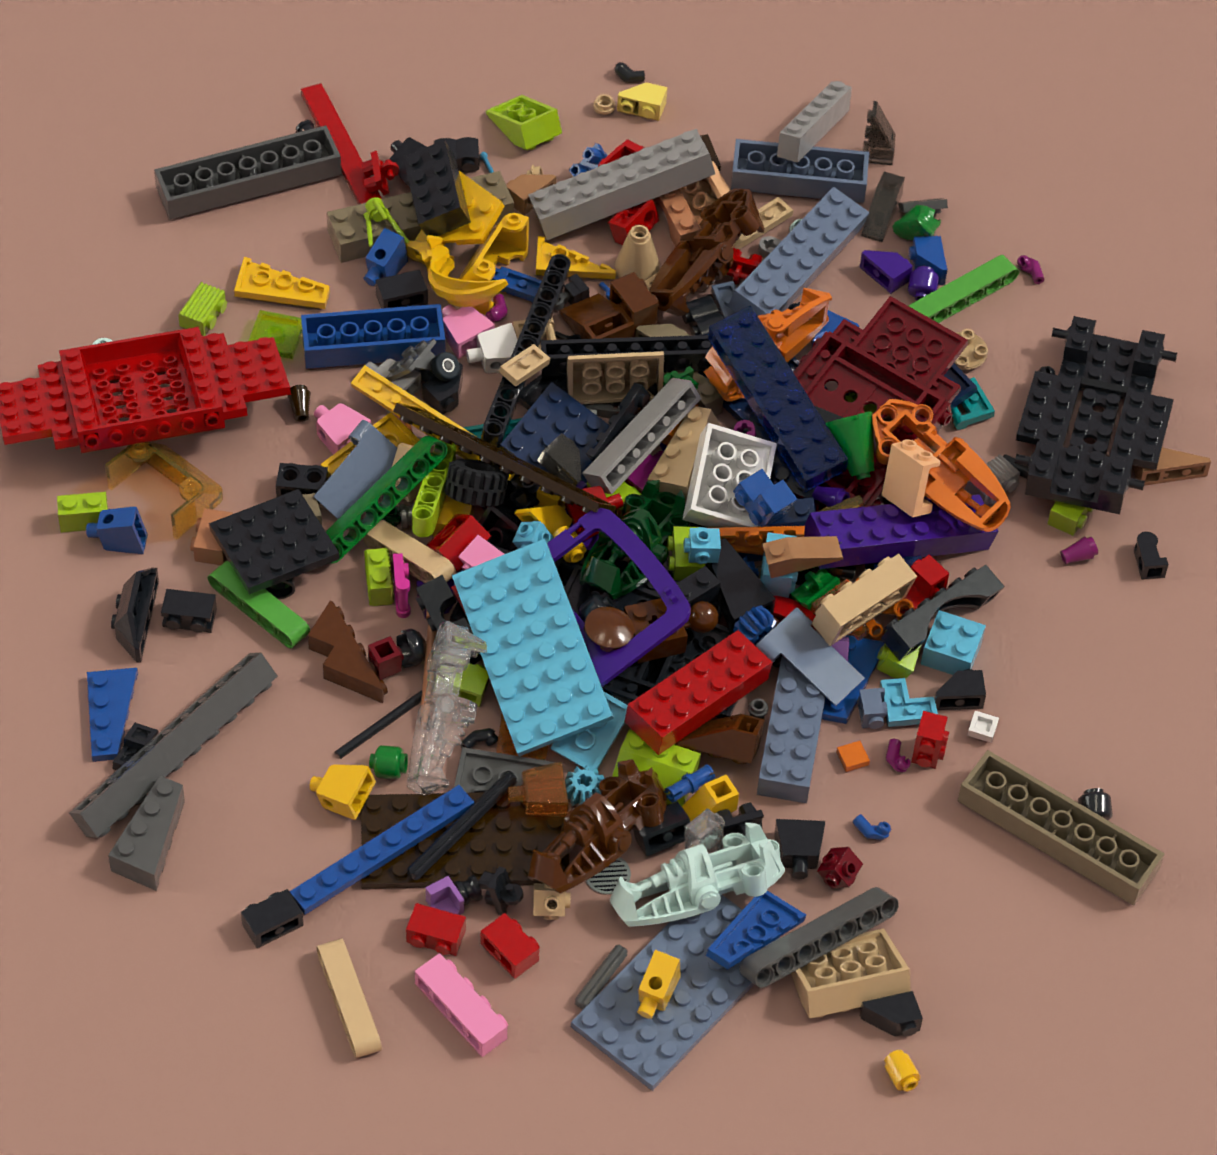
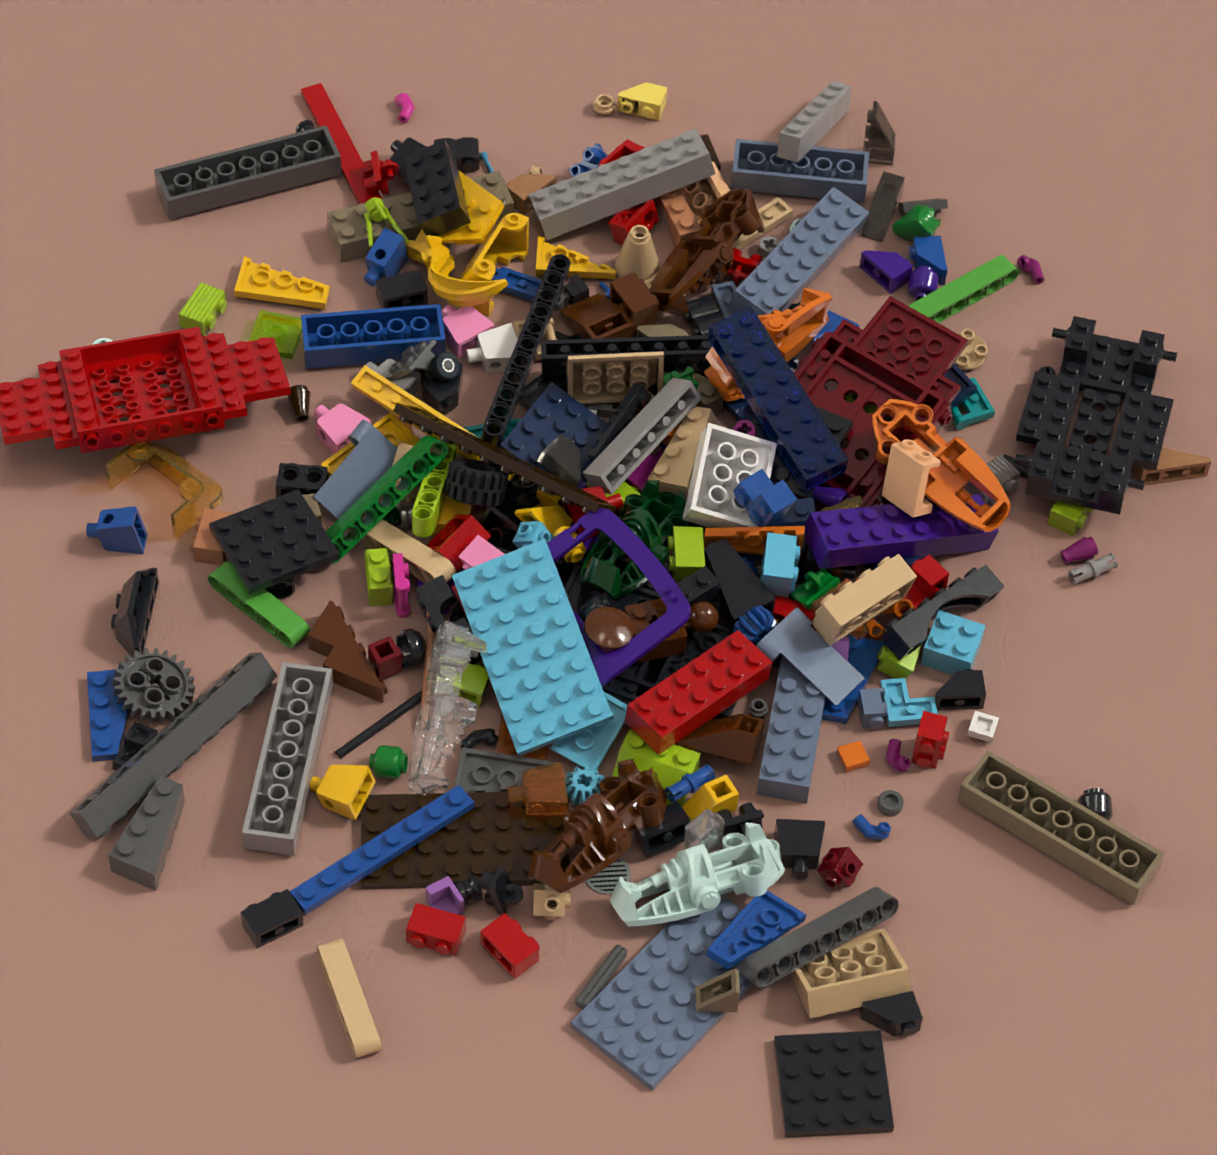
lime brick [57,492,108,533] -> none
black brick [161,589,217,633] -> none
black axle [407,771,517,880] -> none
bright pink brick [415,953,508,1057] -> none
magenta arm [485,294,508,323] -> none
lime slope [486,95,562,150] -> none
tan plate [499,344,550,387] -> none
black arm [614,62,645,82] -> none
yellow torso [637,950,681,1019] -> none
medium azure brick [683,527,721,564] -> none
medium nougat slope [762,536,843,578] -> none
green cone [825,411,874,480] -> none
yellow brick [884,1050,921,1091] -> none
black leg [1134,531,1169,580] -> none
none -> dark grey gear [112,648,195,724]
none -> light grey brick [242,662,333,856]
none -> dark pink arm [395,93,415,123]
none -> dark tan slope [695,968,740,1012]
none -> black plate [774,1030,894,1138]
none -> dark grey tile [877,790,904,817]
none -> light grey pin [1068,553,1118,585]

